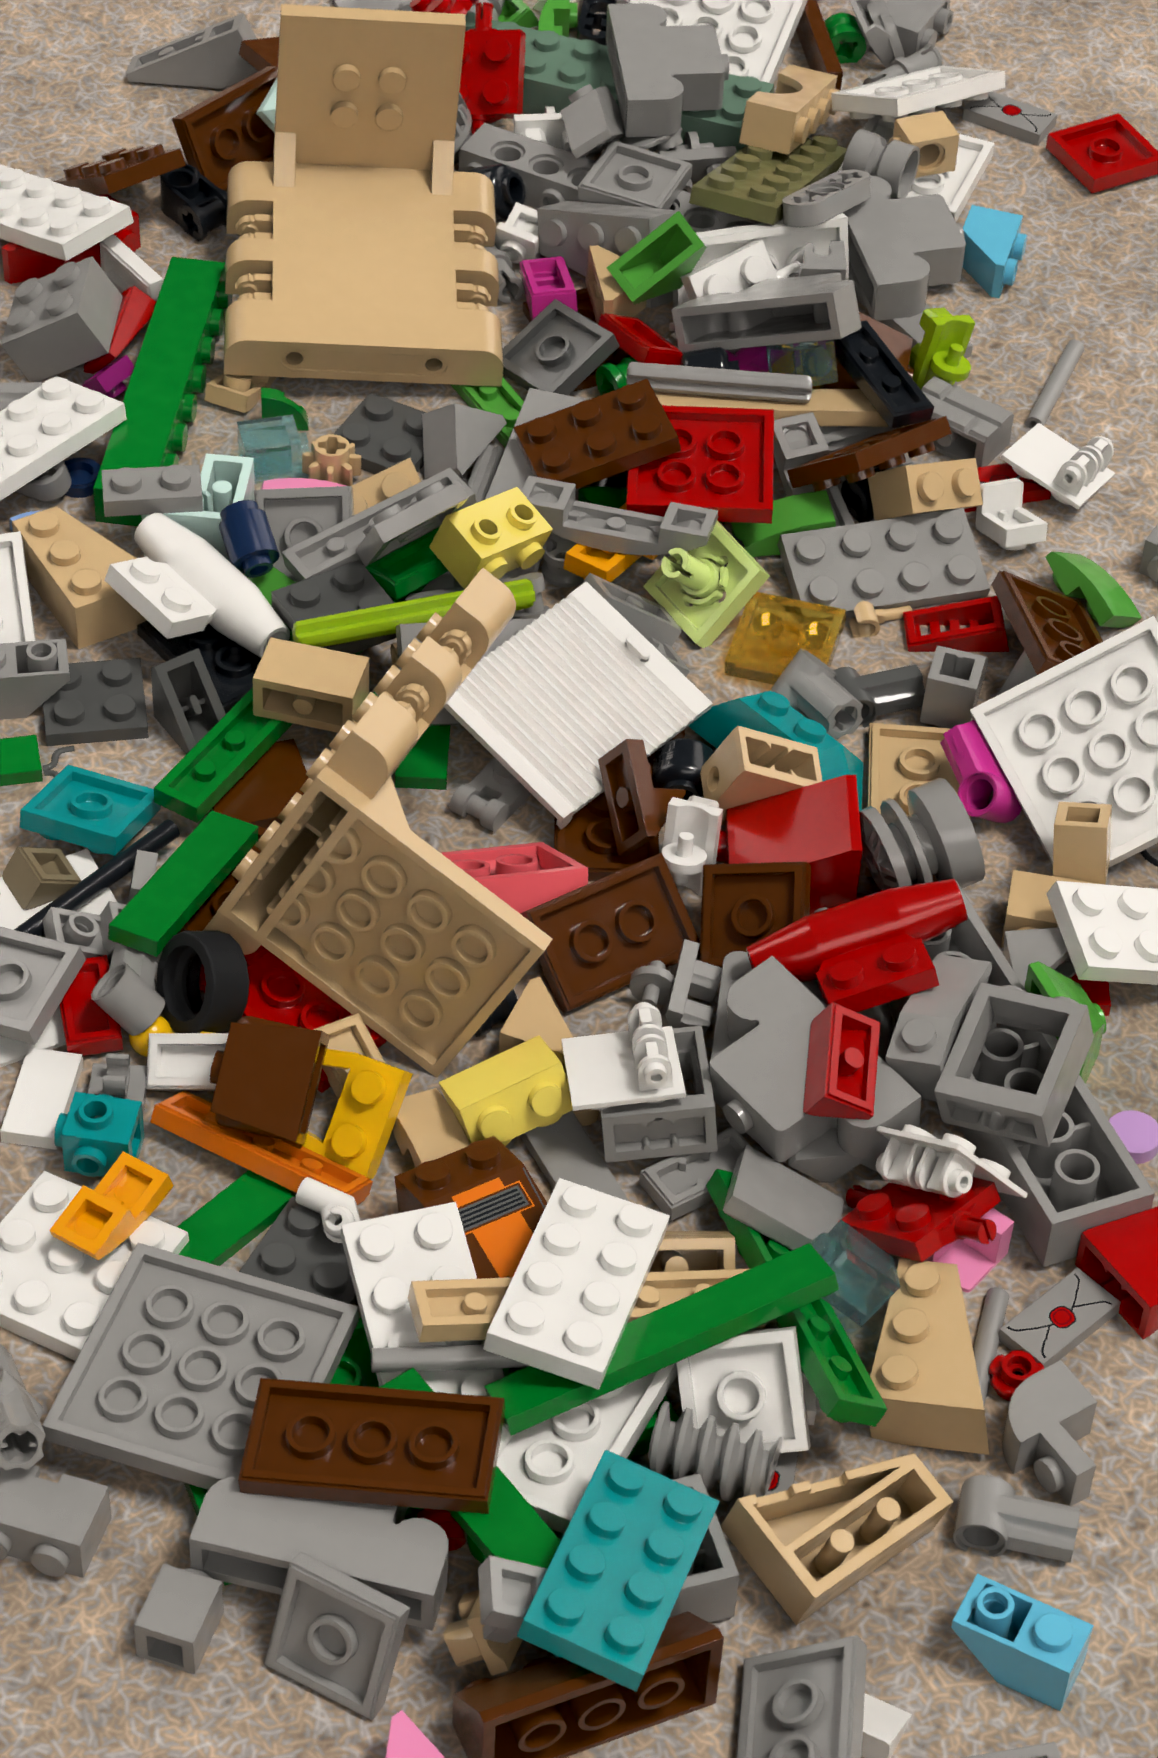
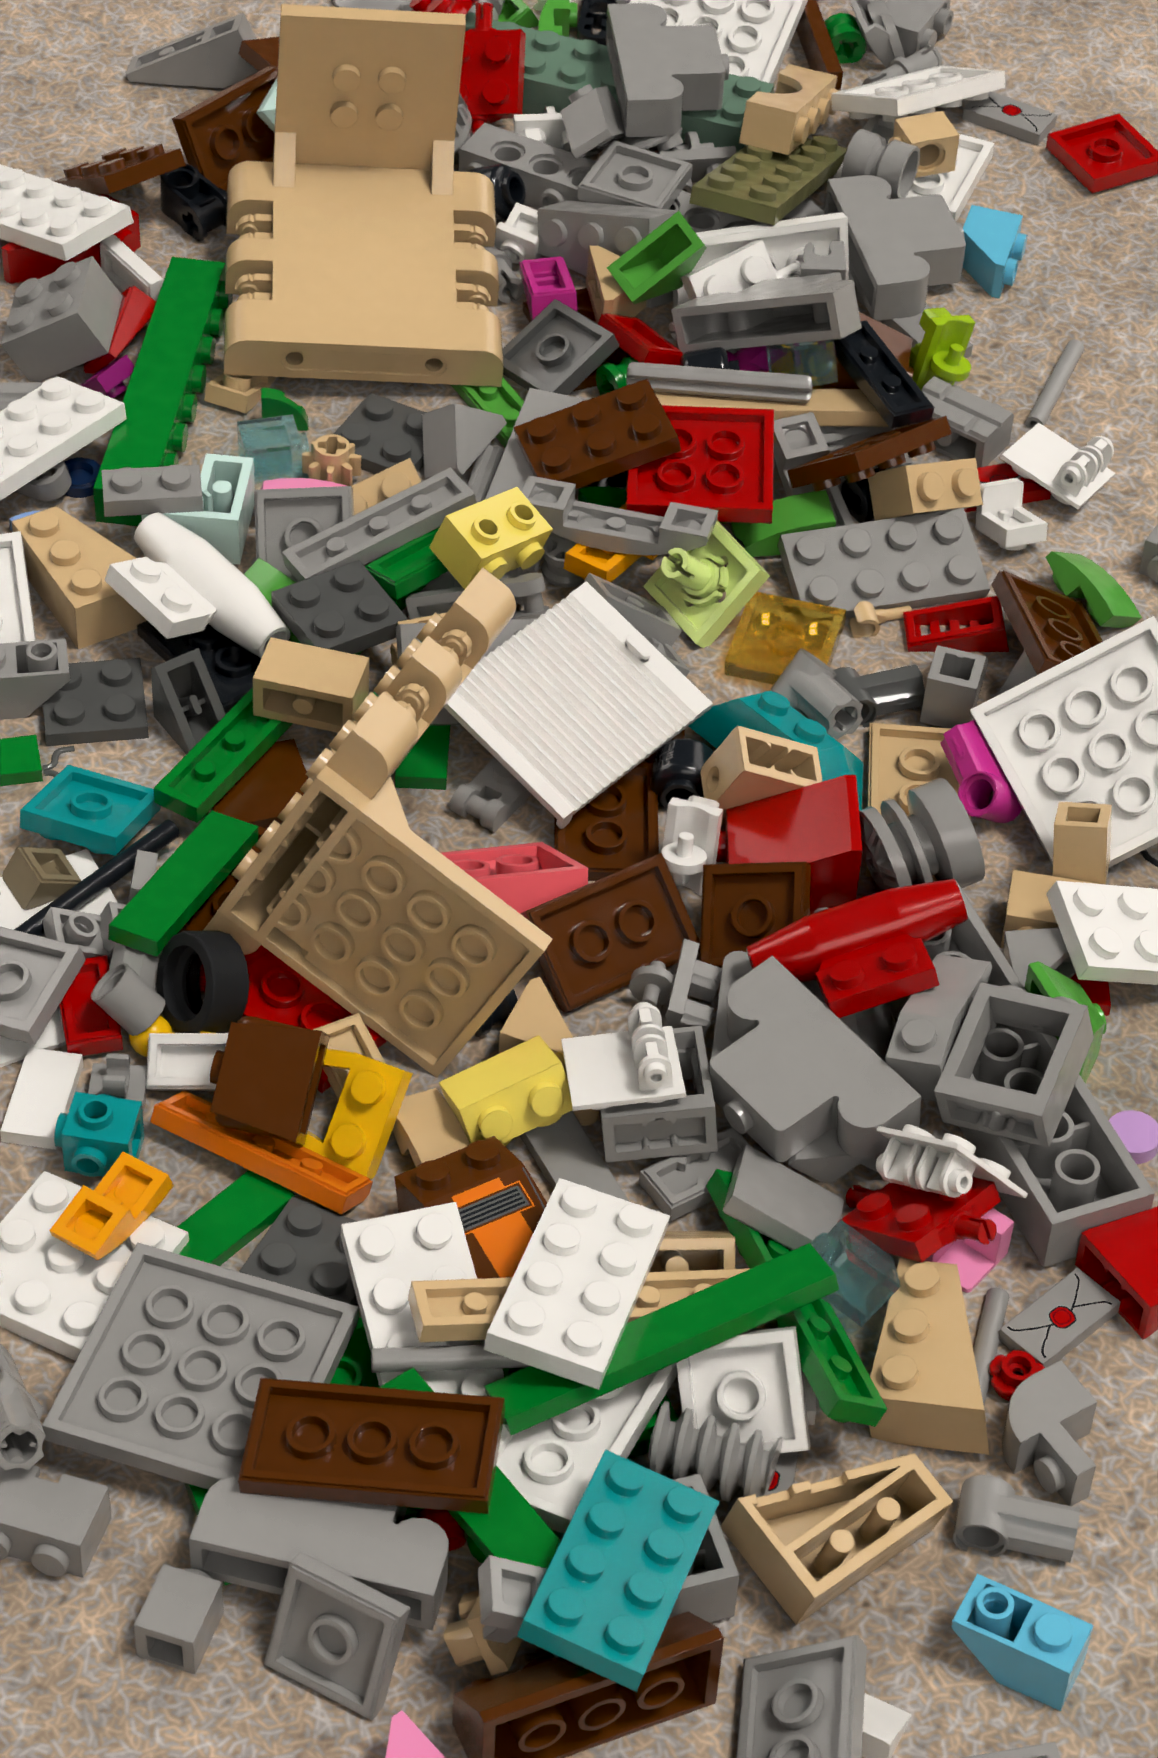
dark blue brick [219,500,280,578] -> none
lime axle [292,578,536,647] -> none
white arm [295,1177,361,1243] -> none
light grey plate [356,480,469,567] -> none
reddish brown slope [598,739,686,856] -> none
light grey beam [782,170,870,227] -> none
red slope [803,1002,880,1120] -> none

